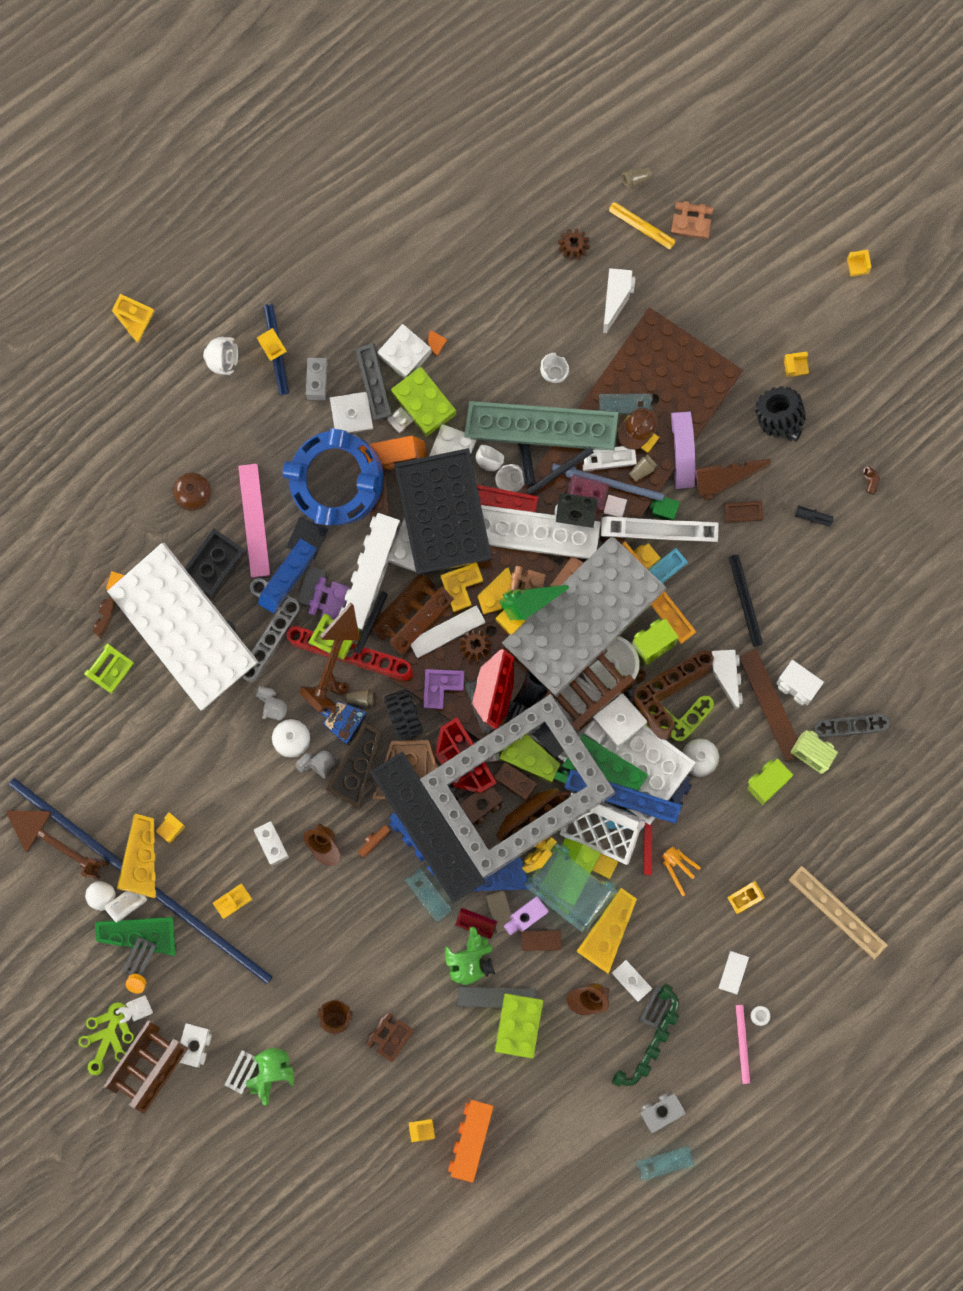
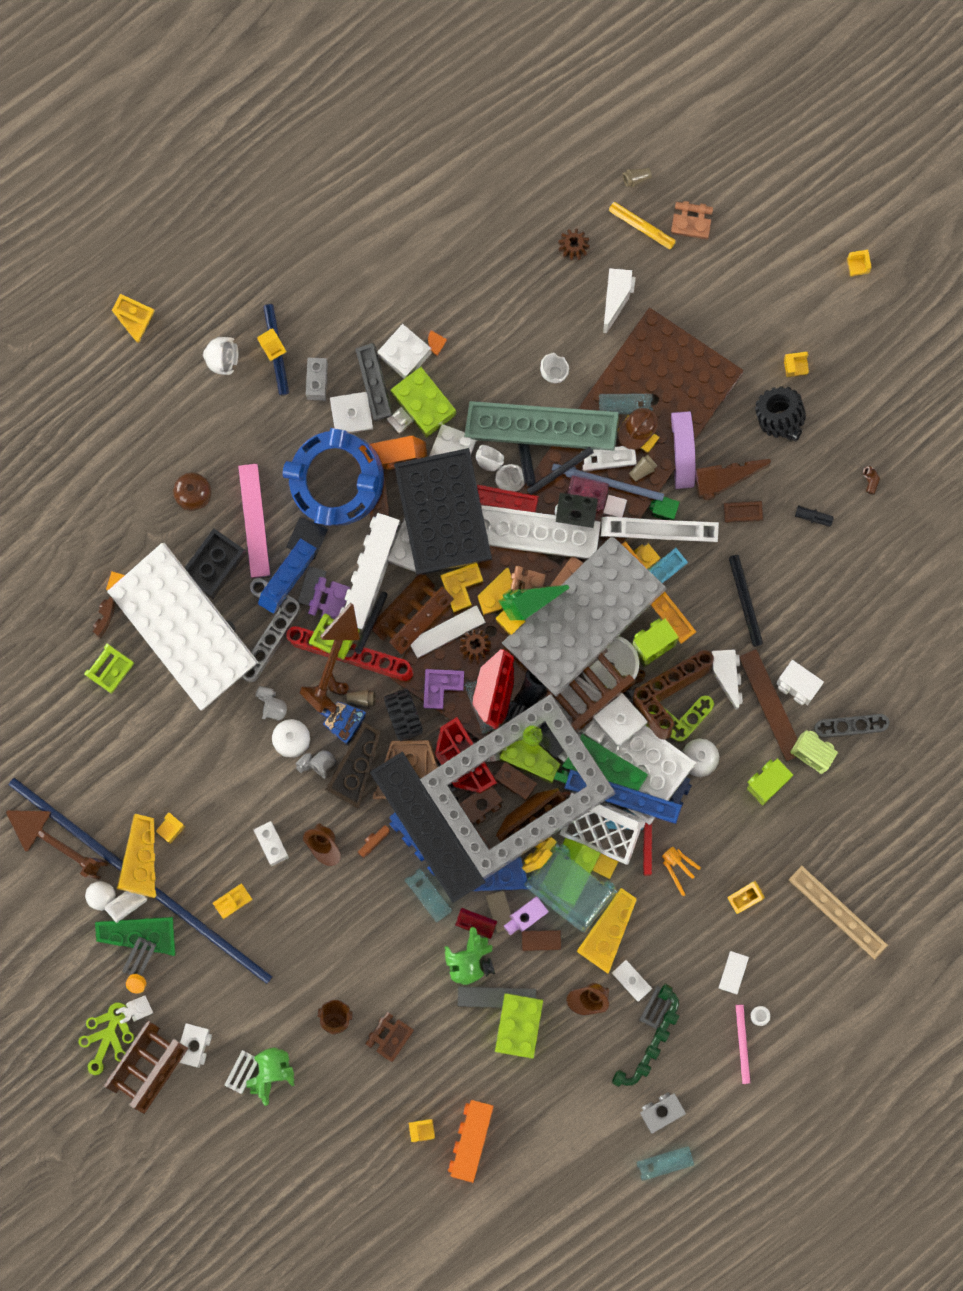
none -> clear neon green tile [523,726,543,746]

